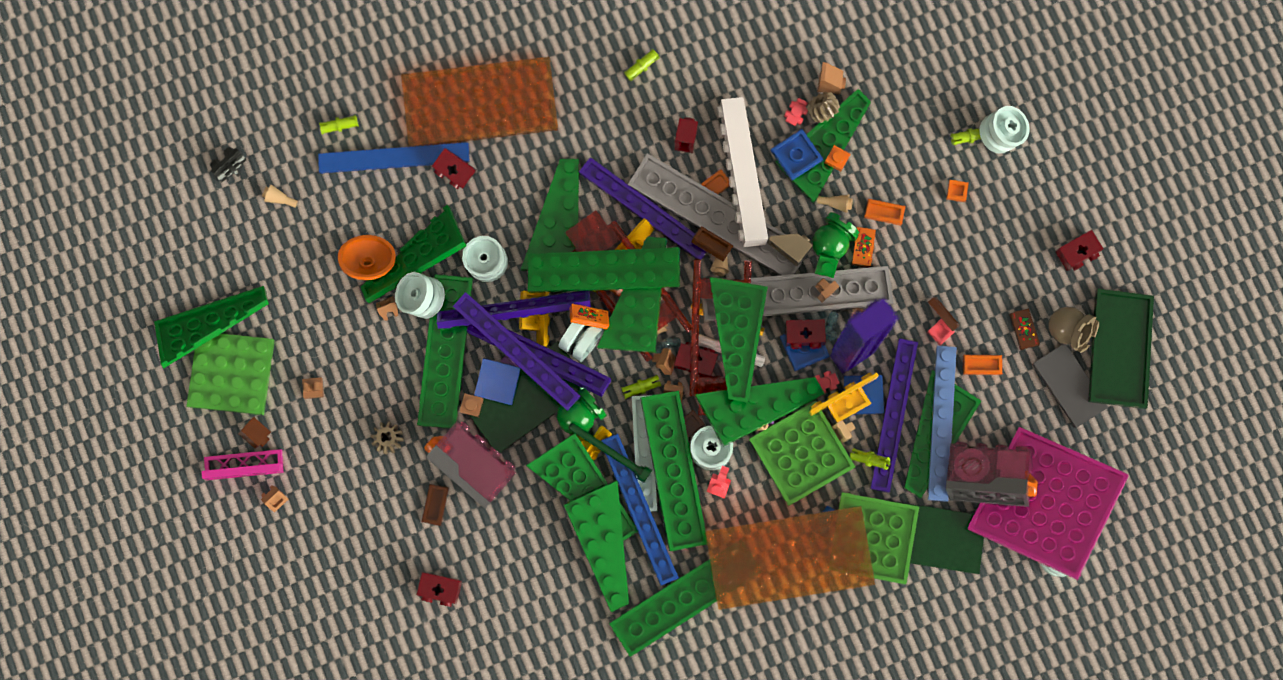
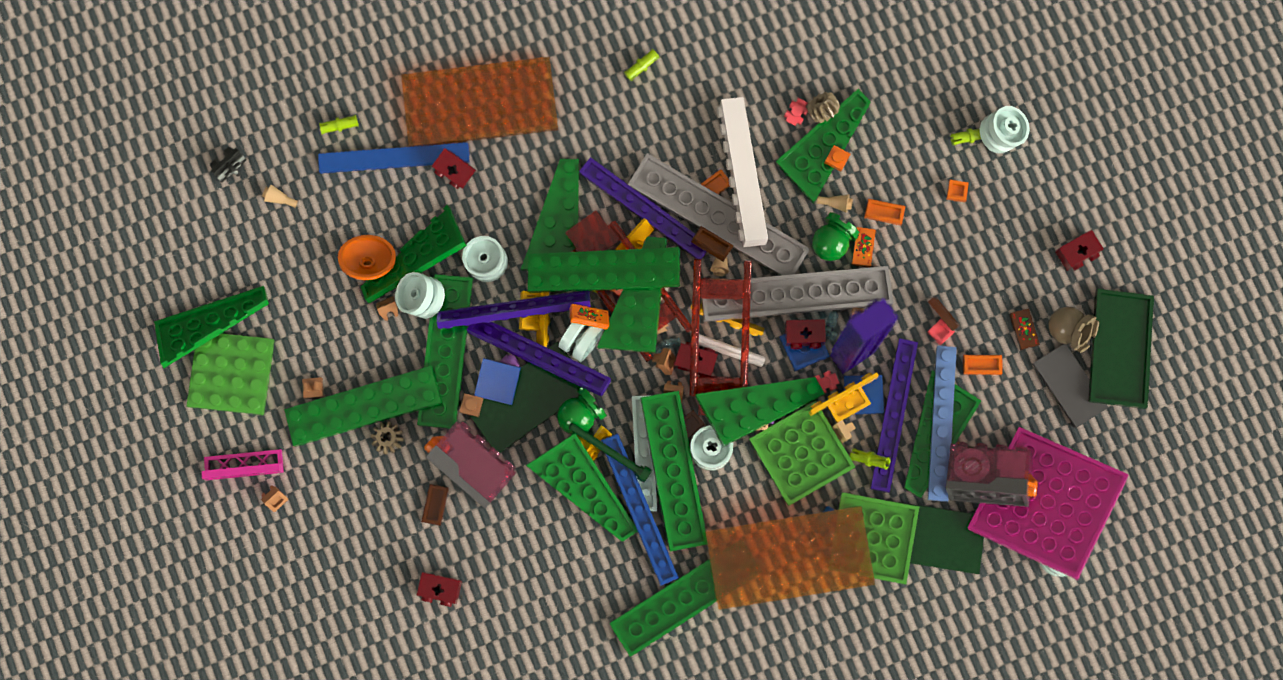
reddish brown brick [238,417,271,449] -> none
dark purple plate [453,292,581,411] -> none
green wing [563,480,629,612] -> none
lime pin [621,375,661,399] -> none
dark red brick [675,117,698,154] -> none
coral plate [706,466,731,498] -> none
green wing [710,277,768,403] -> none
dark tan slope [767,233,813,266] -> none
blue tile [770,129,823,181] -> none
green plate [815,254,839,278] -> none
medium nougat tile [815,278,839,303] -> none
medium nougat slope [817,62,846,95] -> none
none -> green plate [284,366,442,447]

